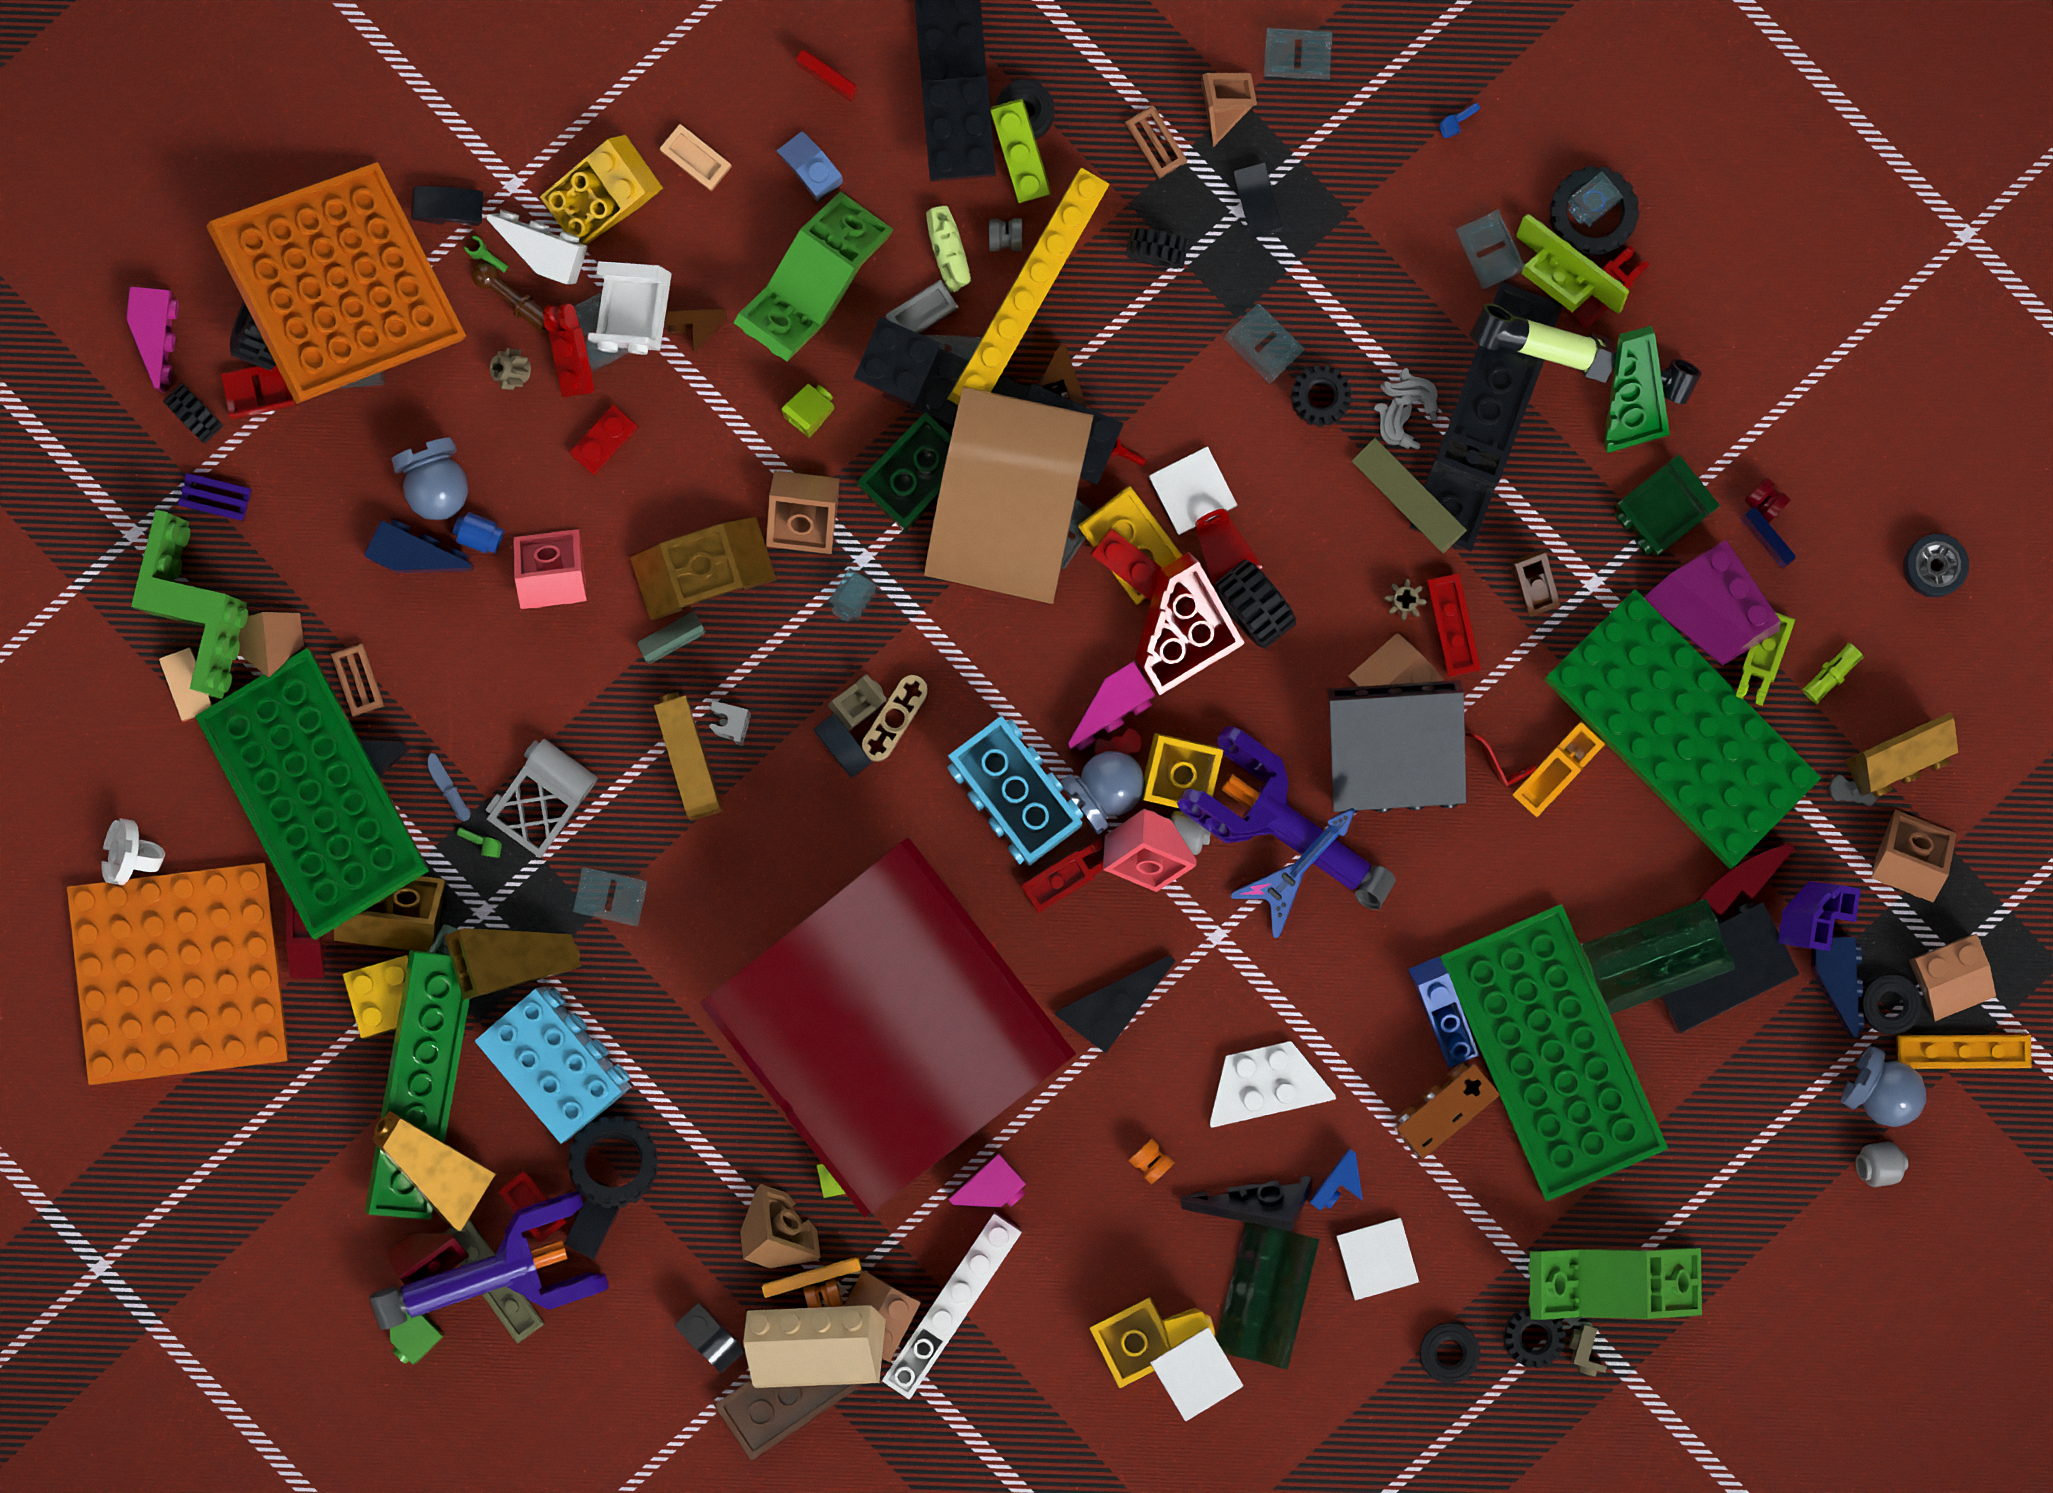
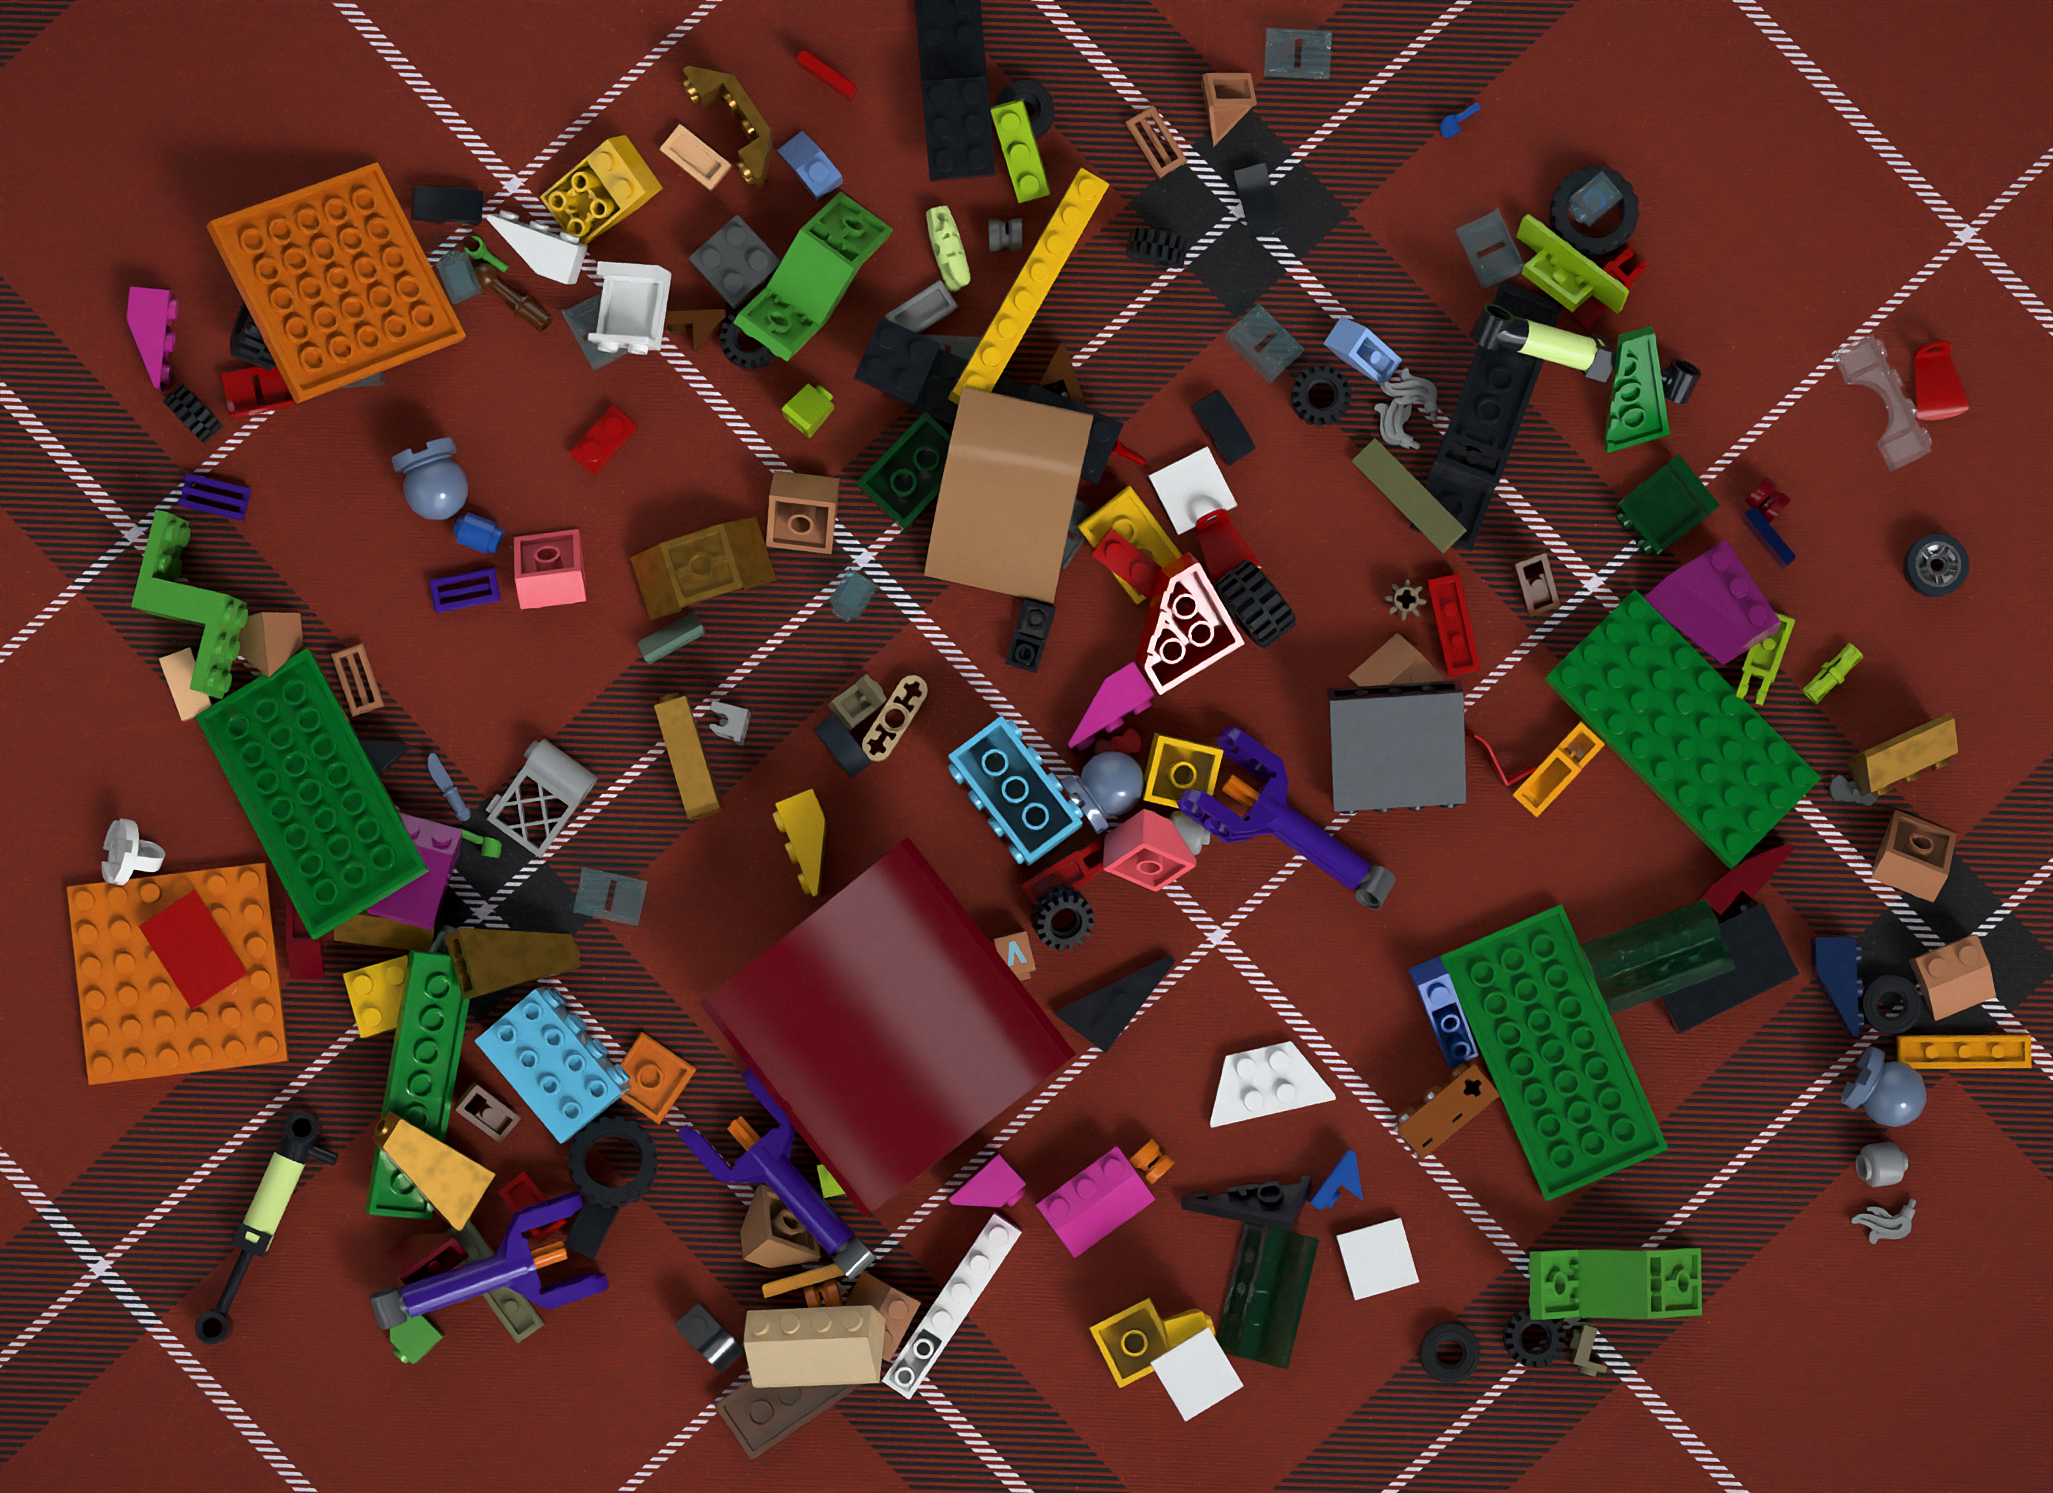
dark blue slope [364,519,474,574] -> none
dark tan gear [489,348,531,390] -> none
red hinge [542,303,595,397] -> none
blue piece [1231,808,1355,938] -> none
dark purple brick [1778,881,1861,951] -> none
none -> red tile [138,890,250,1010]
none -> black piece [195,1111,338,1345]
none -> magenta slope [367,813,462,930]
none -> dark purple tile [429,568,502,613]
none -> clear light blue brick [435,250,484,305]
none -> reddish brown slope [453,1082,522,1144]
none -> orange tile [620,1032,697,1124]
none -> dark purple piece [677,1068,877,1280]
none -> pearl gold slope [682,66,774,190]
none -> dark grey brick [688,214,781,312]
none -> black tyre [720,309,776,370]
none -> yellow slope [772,789,827,899]
none -> nougat brick [994,931,1036,981]
none -> black slope [1005,598,1057,673]
none -> black tyre [1030,886,1095,951]
none -> dark pink slope [1036,1145,1156,1258]
none -> black slope [1190,389,1256,465]
none -> light blue slope [1323,316,1402,385]
none -> clear arch [1832,334,1932,473]
none -> light grey piece [1850,1198,1916,1244]
none -> red piece [1914,341,1969,420]

